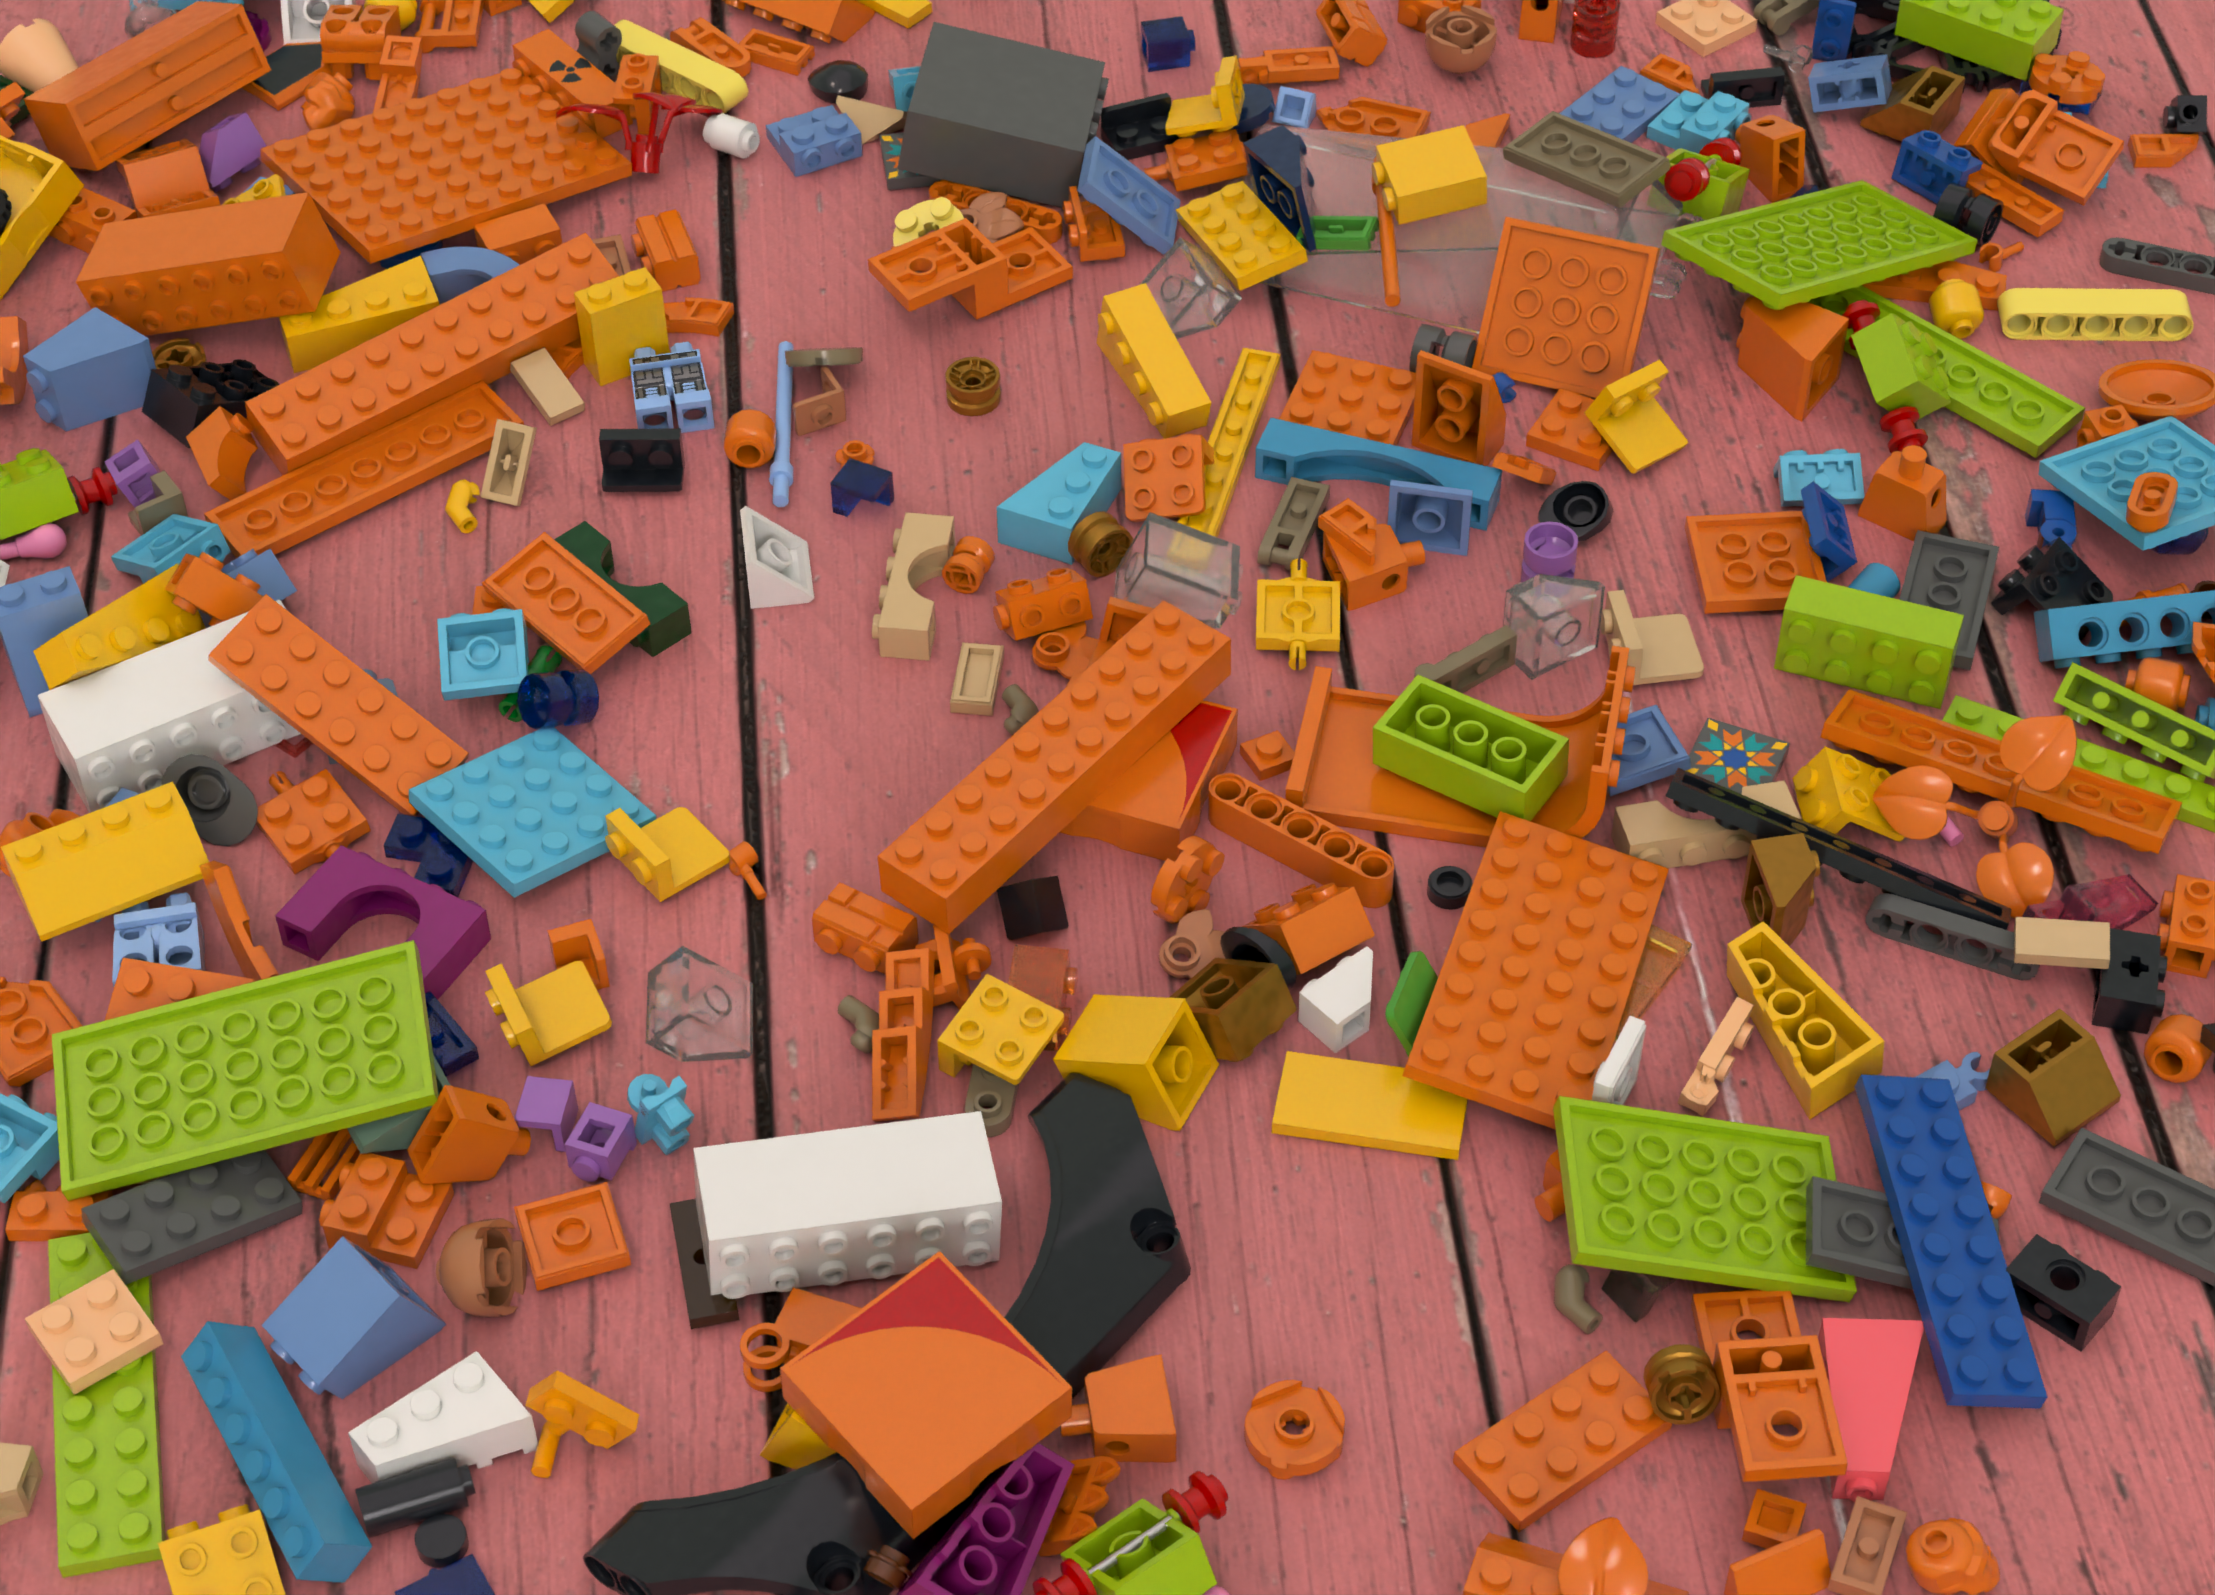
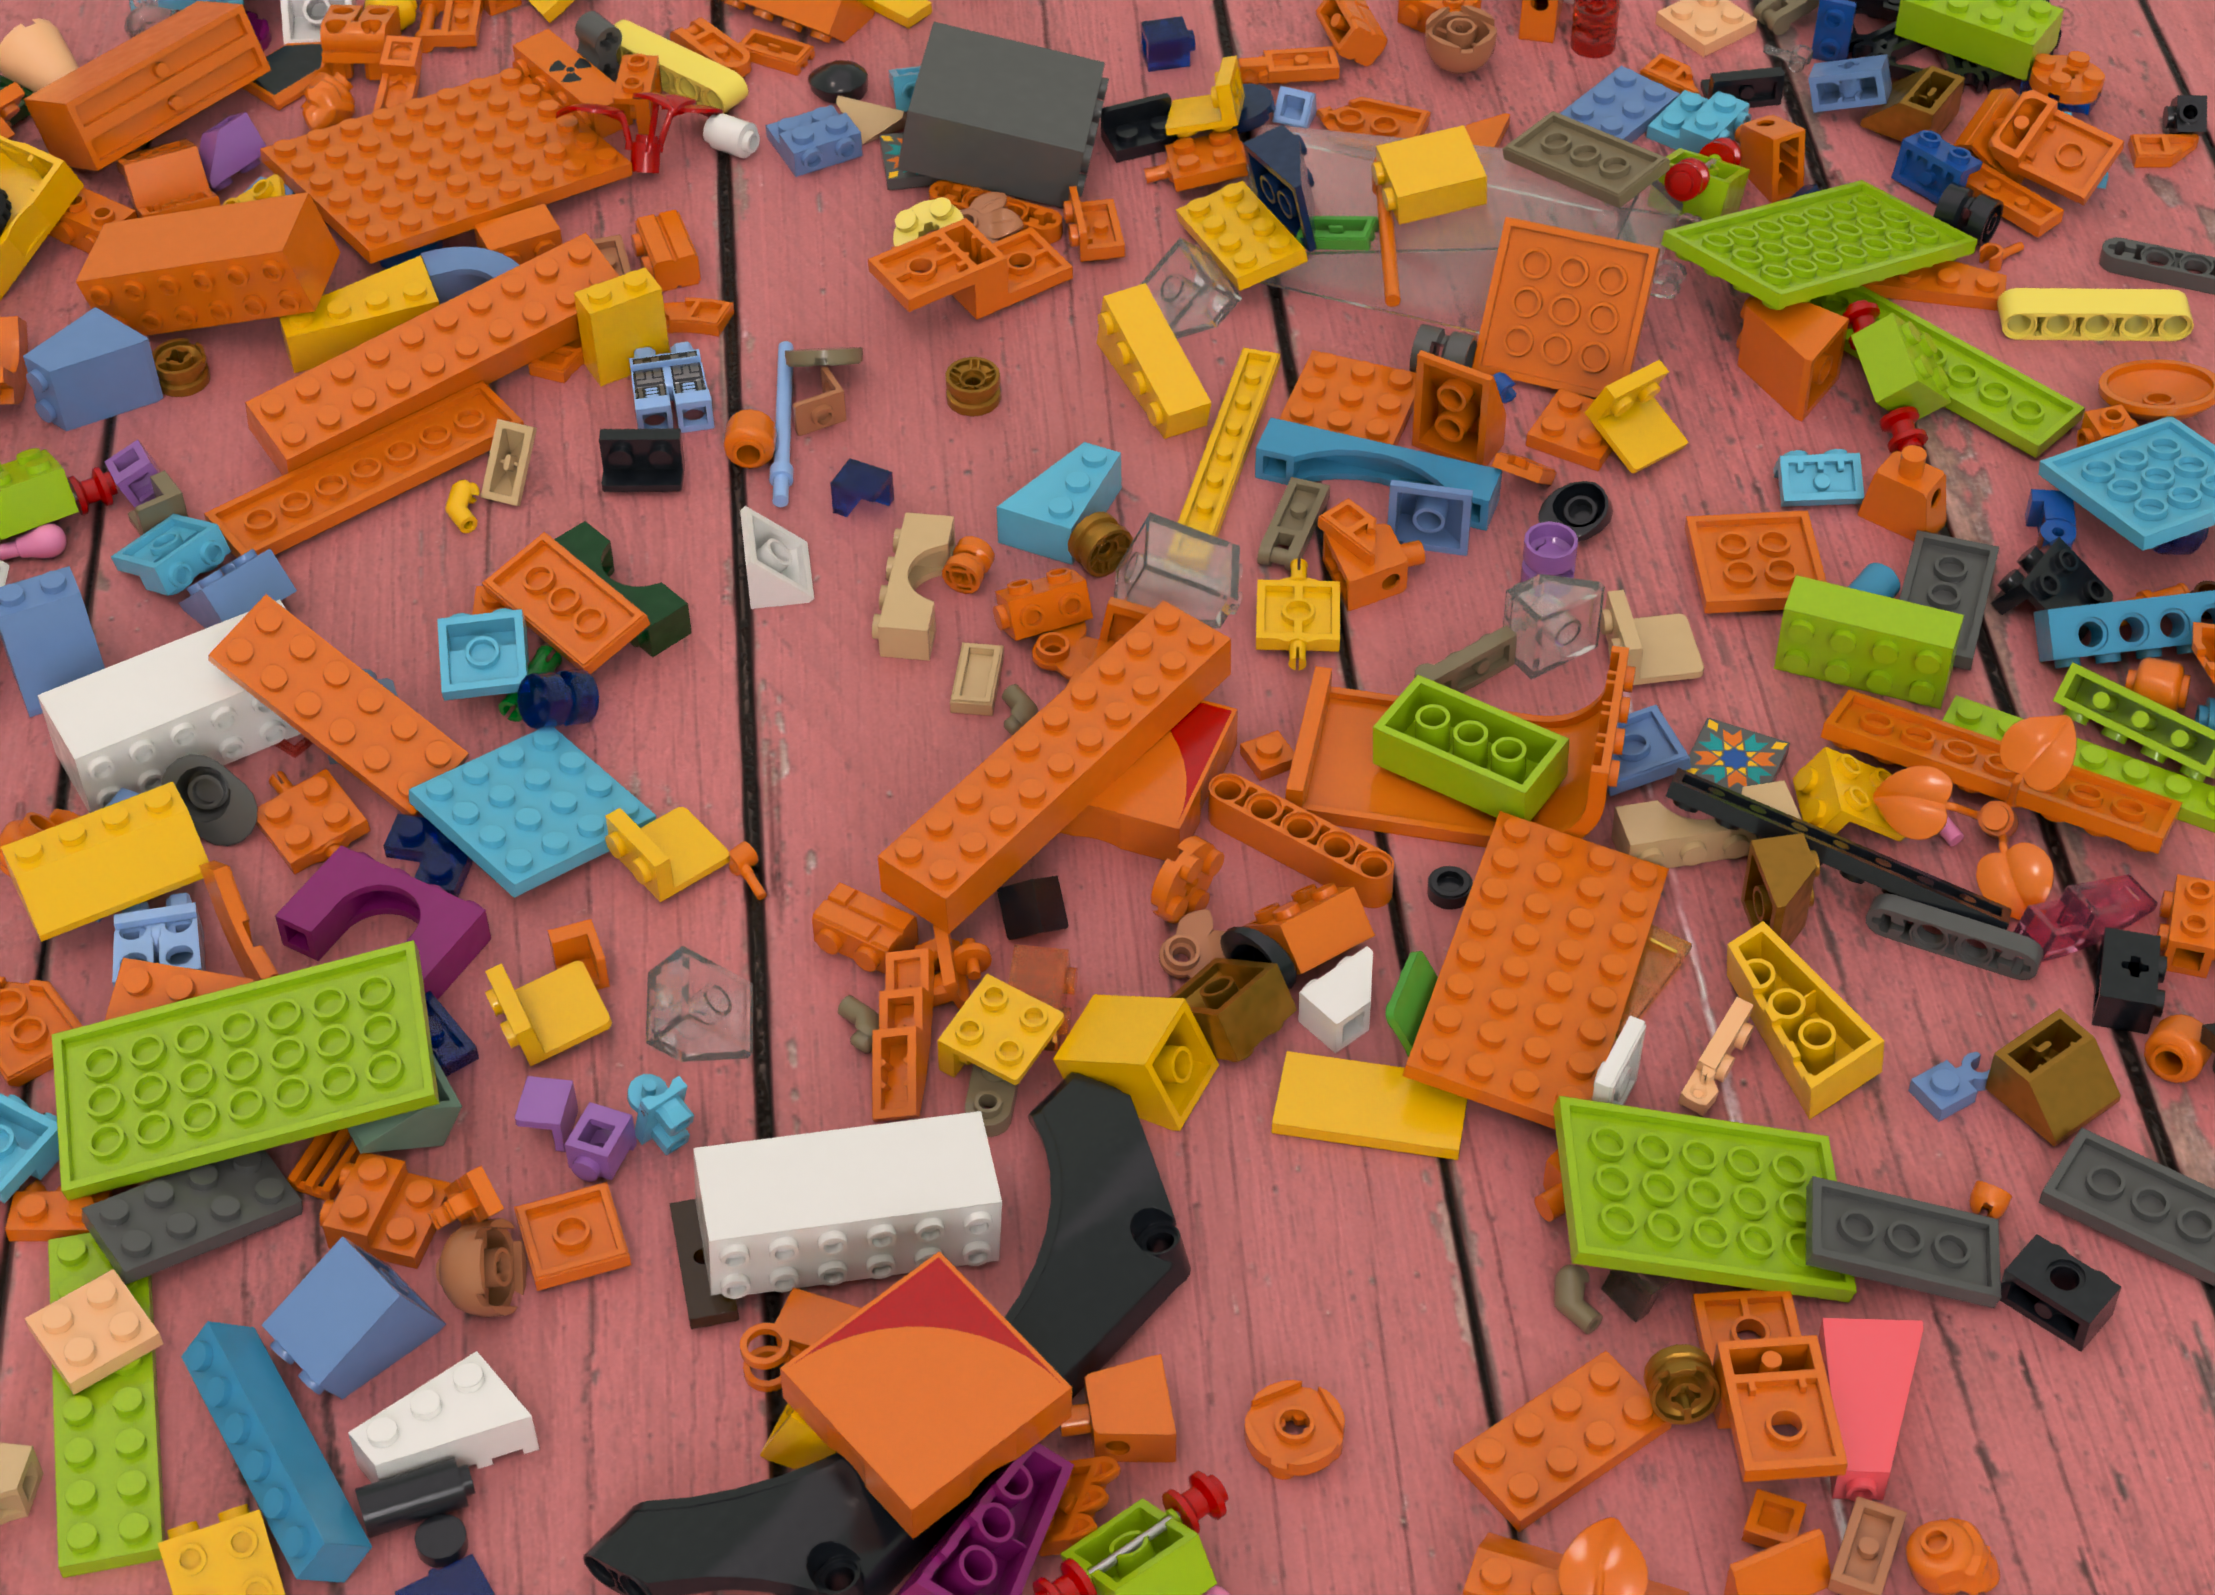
yellow wedge [33,563,206,690] -> none
black slope [142,359,279,448] -> none
orange brick [164,552,263,626] -> none
orange arch [186,406,258,500] -> none
orange torso [407,1085,531,1184] -> none
tan tile [511,348,585,426] -> none
light orange plate [525,1370,640,1478] -> none
orange plate [835,440,875,477] -> none
reddish brown plate [863,1544,913,1591] -> none
medium blue plate [1077,136,1181,255] -> none
orange bracket [1123,434,1214,522] -> none
blue bracket [1800,481,1857,582] -> none
blue plate [1855,1074,2048,1409] -> none
yellow head [1929,279,1984,339] -> none
tan tile [2014,917,2110,969] -> none
orange plate [2126,472,2178,533] -> none
none -> orange plate [428,1165,504,1231]

